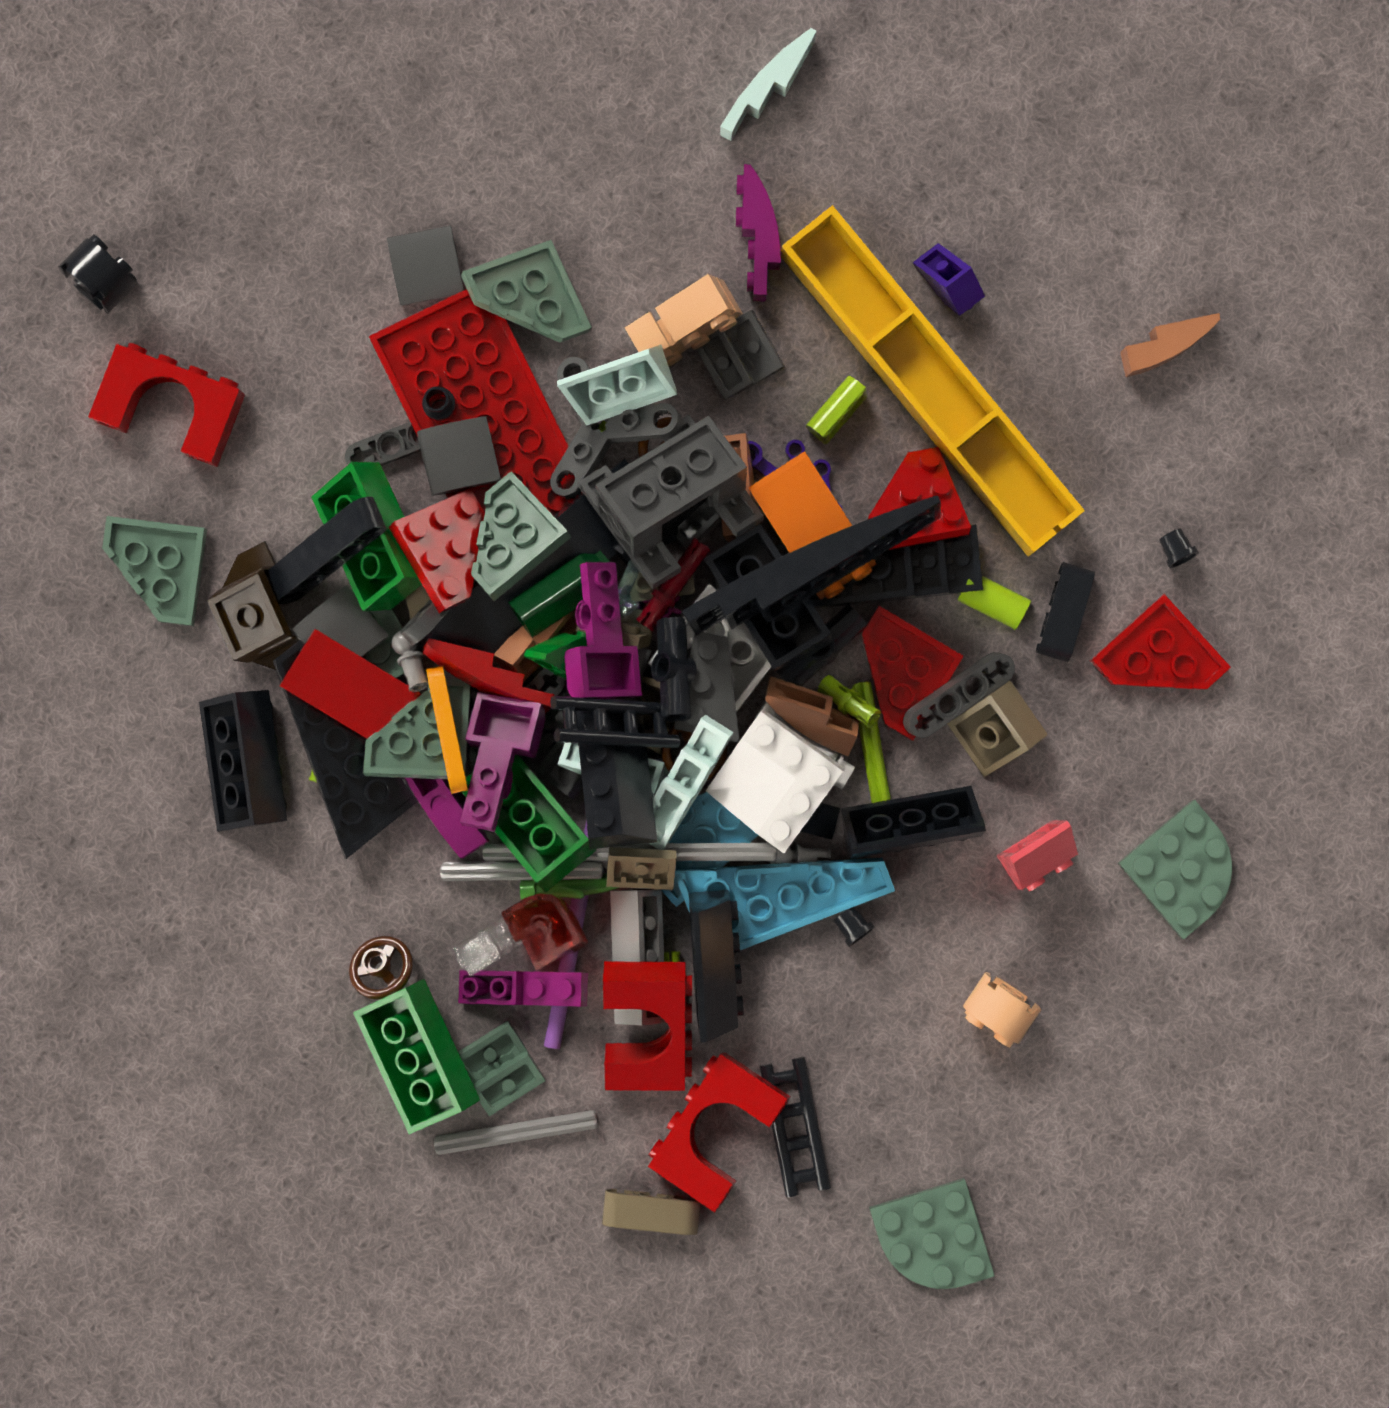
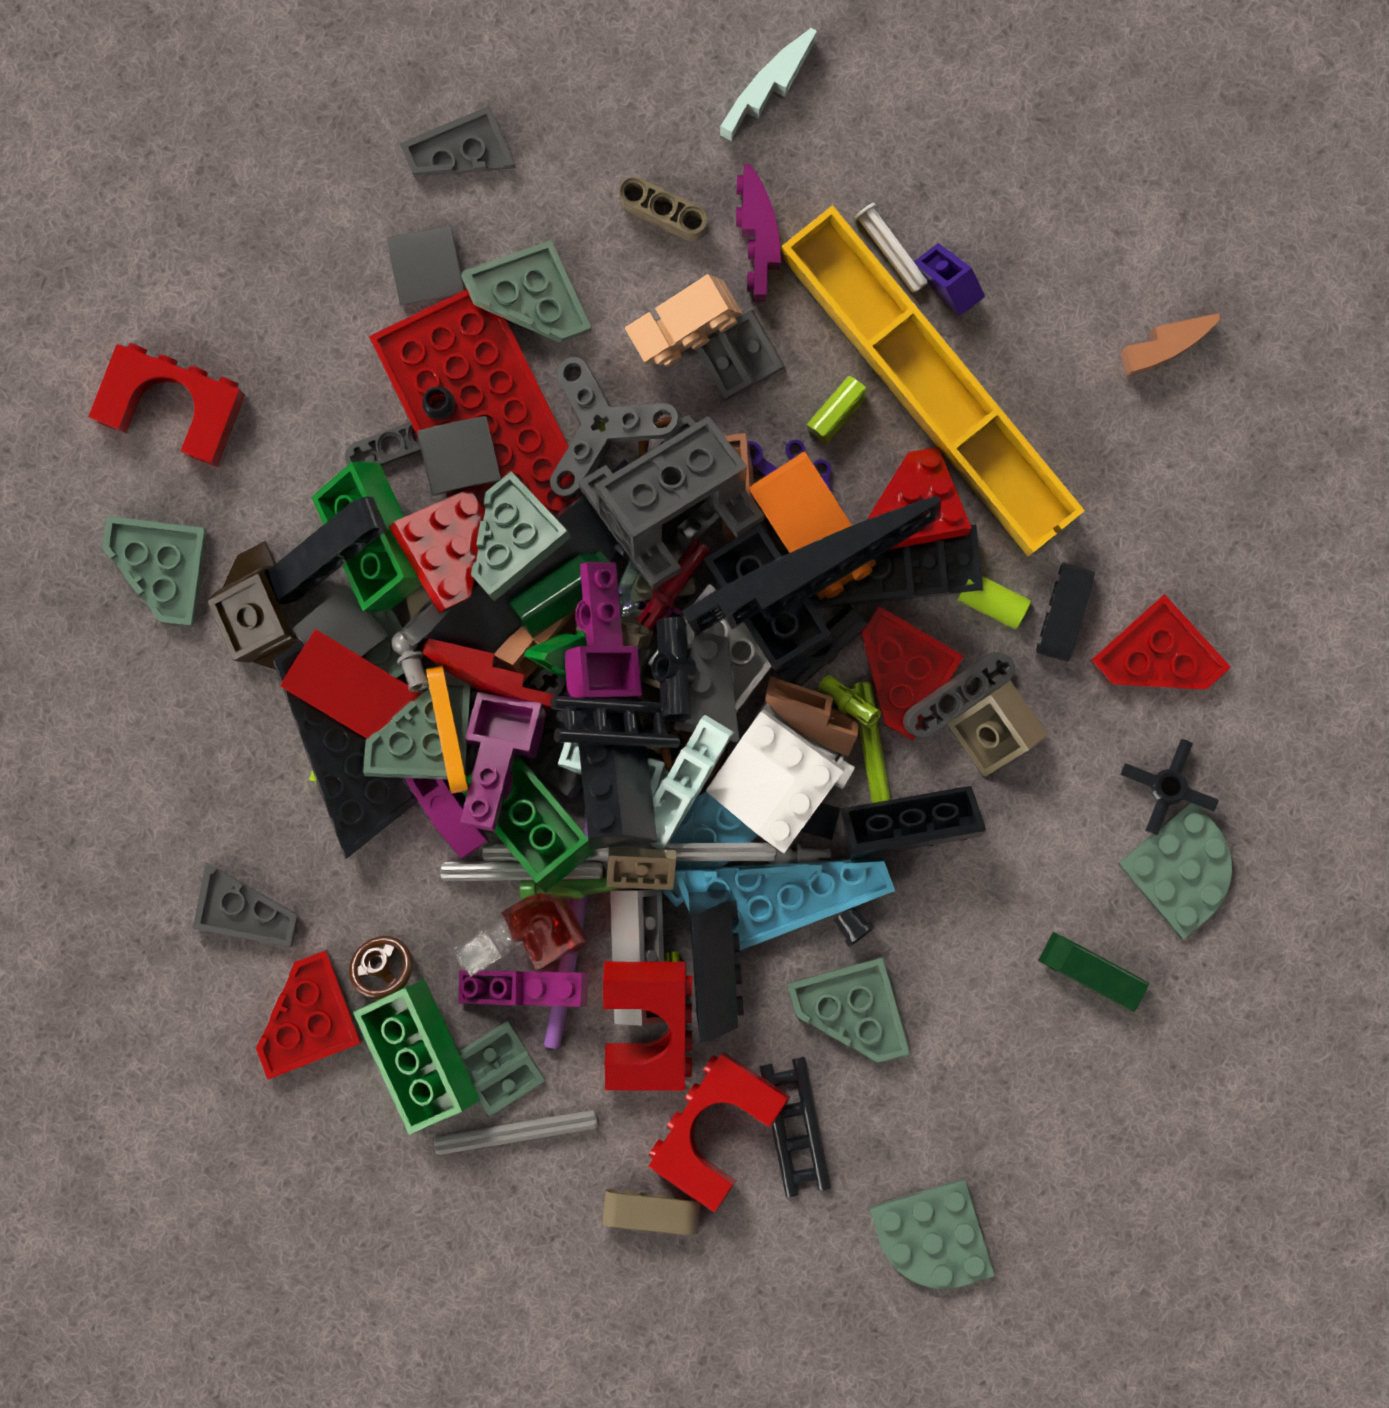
black brick [58,234,137,314] -> none
black slope [199,690,287,832] -> none
light aqua slope [557,345,677,426] -> none
light nougat brick [963,972,1041,1048] -> none
coral slope [997,820,1078,891] -> none
black piece [1159,528,1199,568] -> none
none -> dark grey wing [193,863,299,947]
none -> red plate [256,950,362,1080]
none -> dark grey wing [400,106,516,177]
none -> dark tan beam [619,176,707,242]
none -> sand green plate [787,957,910,1063]
none -> white axle [853,202,927,293]
none -> dark green piece [1038,932,1150,1012]
none -> black bar [1120,739,1219,836]

